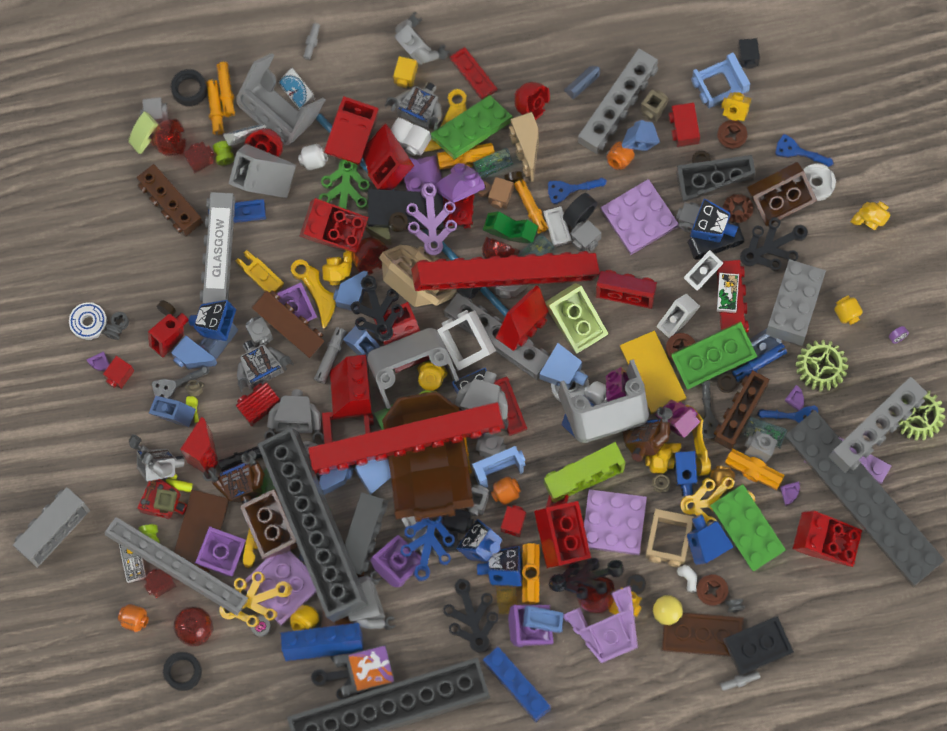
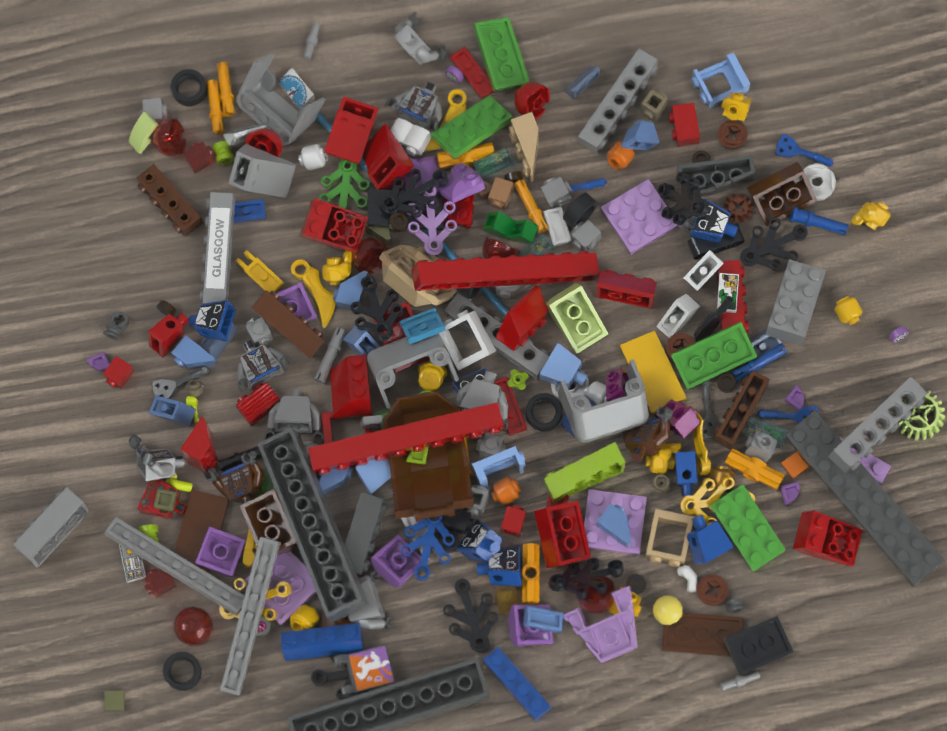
white tile [69,302,107,340] -> none
orange head [118,604,149,632] -> none
yellow brick [393,56,418,88] -> none
black brick [738,38,760,69] -> none
yellowish green gear [796,340,848,392] -> none
none -> olive tile [104,690,125,711]
none -> light grey plate [220,537,281,696]
none -> light grey tile [360,415,383,429]
none -> black plant [381,169,448,218]
none -> dark azure plate [400,308,446,344]
none -> lime tile [406,447,428,465]
none -> medium lavender tile [445,66,464,84]
none -> bright green plate [473,17,530,92]
none -> lime plate [507,369,529,390]
none -> black tyre [526,393,562,431]
none -> light grey brick [541,176,572,208]
none -> medium blue slope [596,503,631,548]
none -> black plant [657,172,709,225]
none -> black piece [694,296,734,341]
none -> orange tile [781,452,808,480]
none -> blue pin [789,206,848,236]

